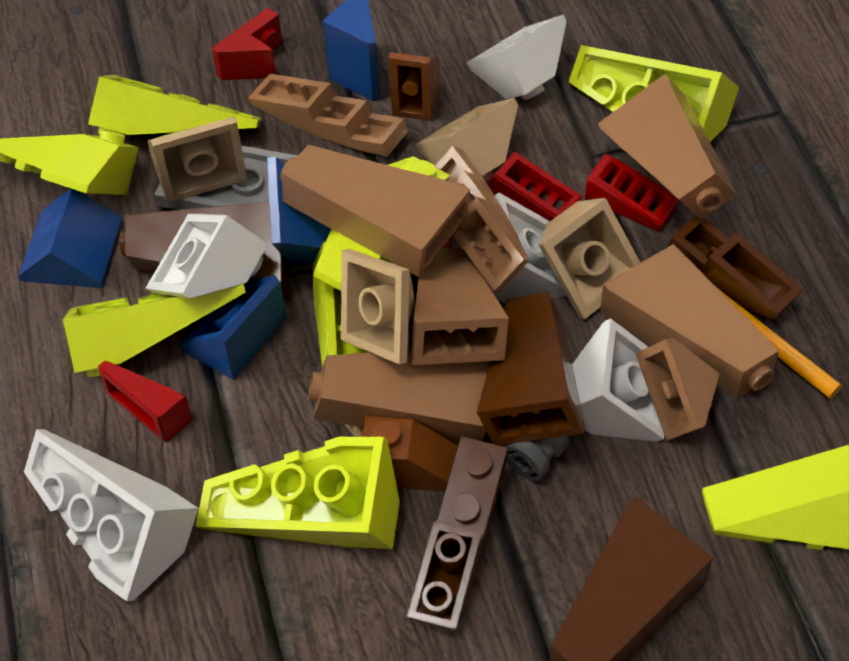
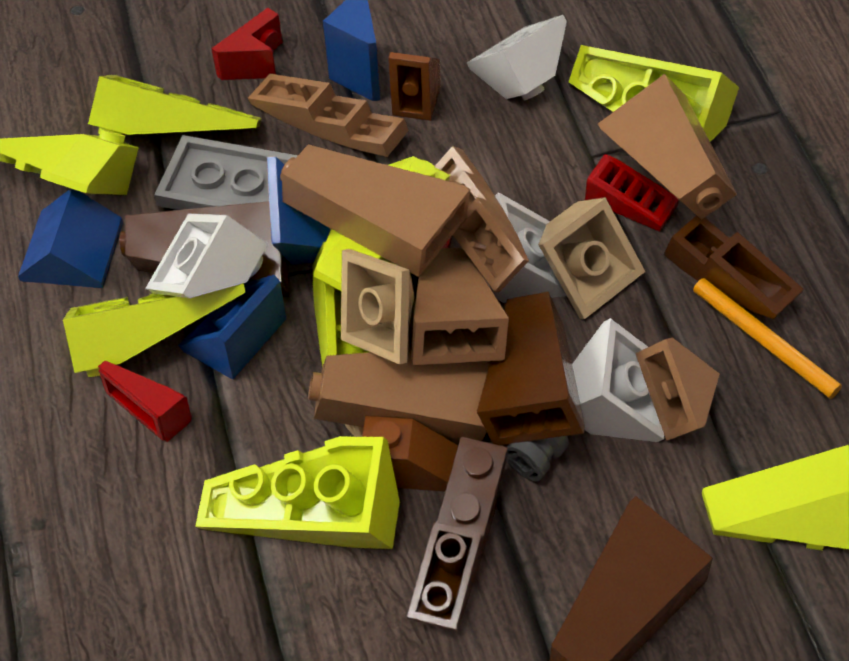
white wedge [24,429,198,601] -> none
tan slope [147,116,247,204] -> none
tan slope [415,98,518,182] -> none
red slope [489,151,583,221] -> none
medium nougat slope [600,244,779,398] -> none

